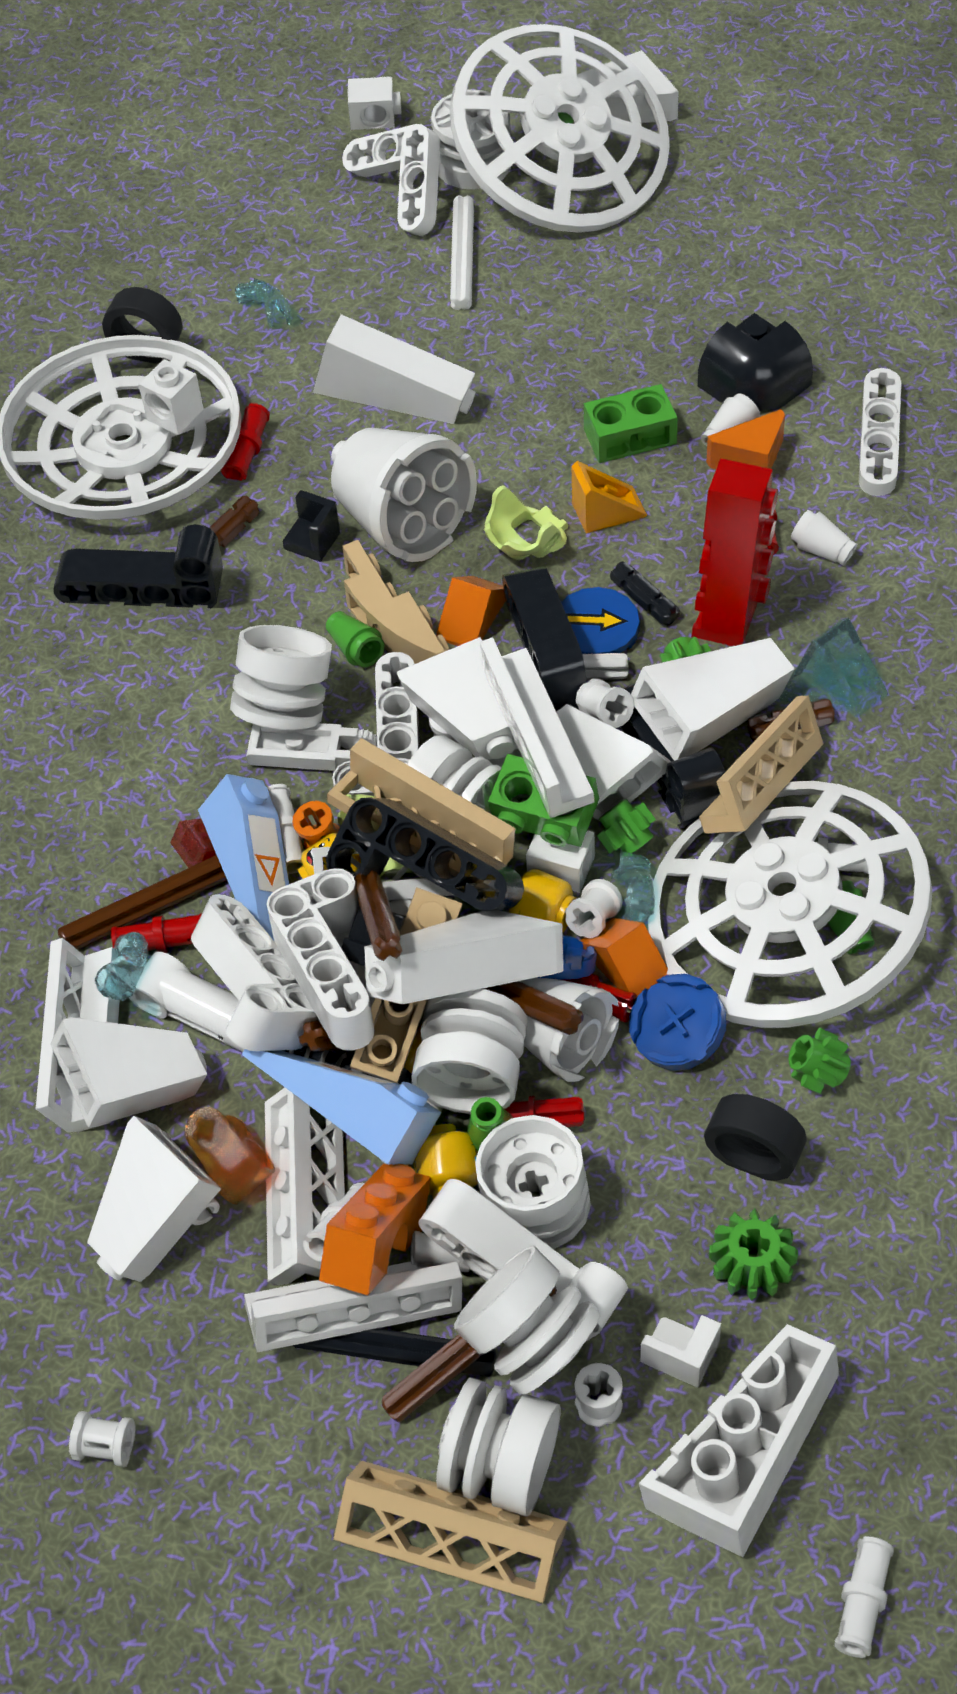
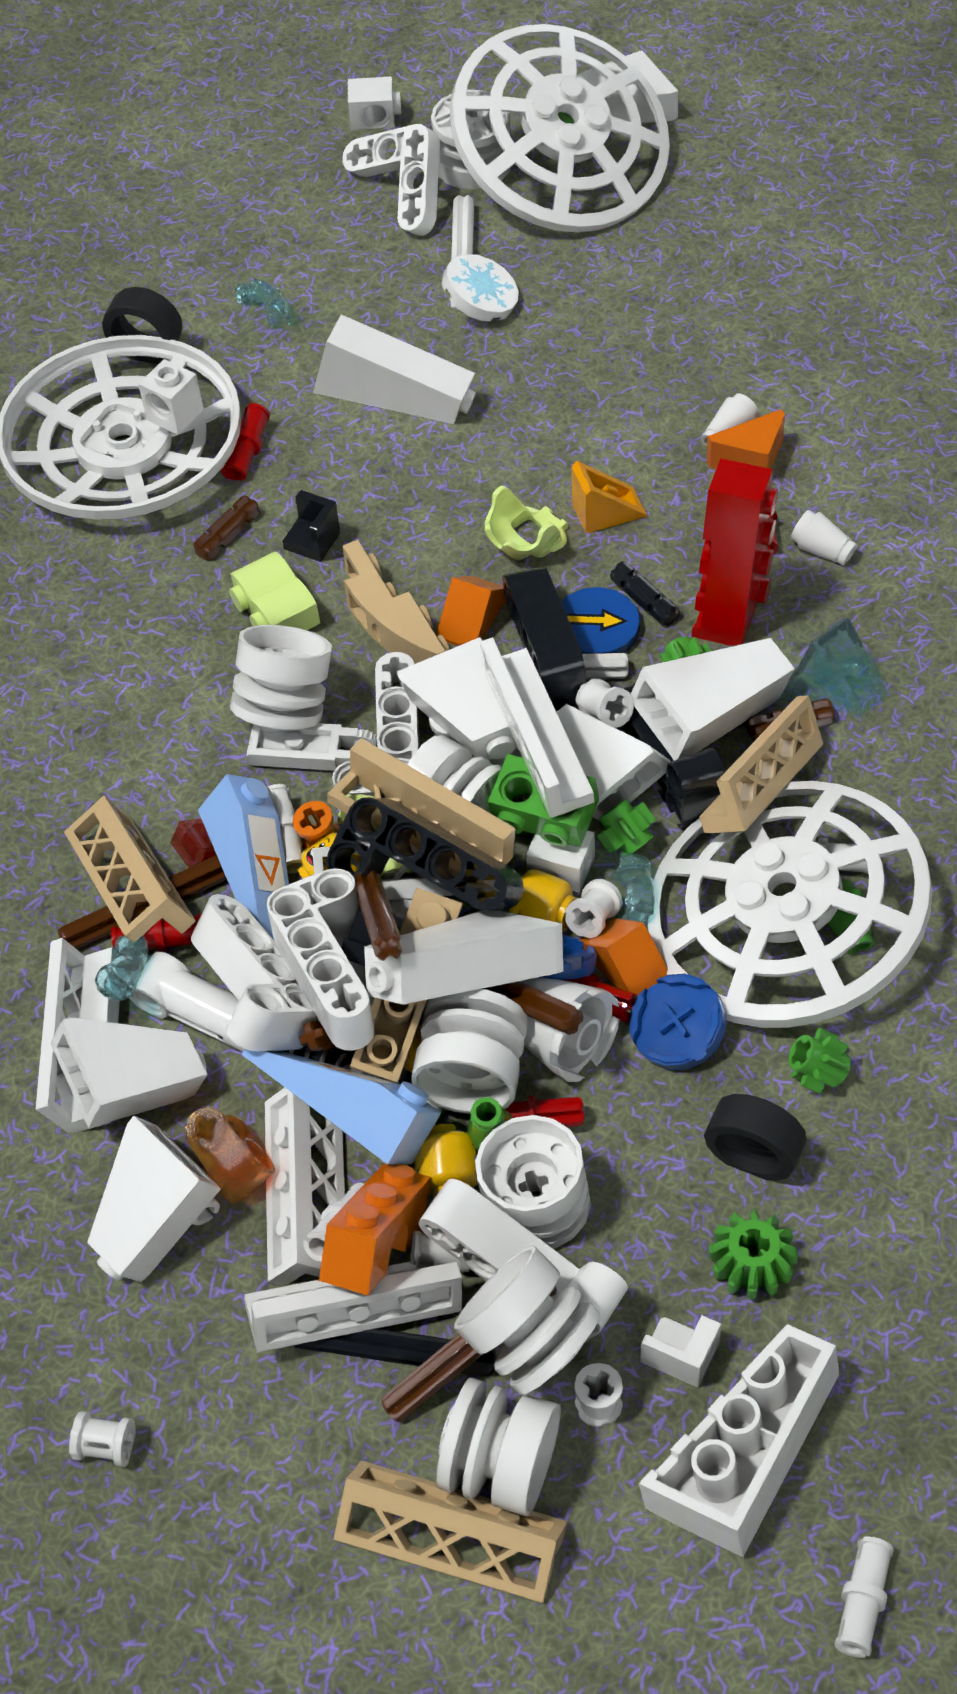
black beam [53,524,223,608] -> none
bright green cone [326,611,384,667] -> none
white cone [331,428,477,562] -> none
bright green brick [584,384,678,463] -> none
black brick [697,313,813,412] -> none
white beam [859,368,901,496] -> none
none -> tan fence [64,796,196,943]
none -> yellowish green brick [229,551,320,630]
none -> white tile [442,254,519,321]

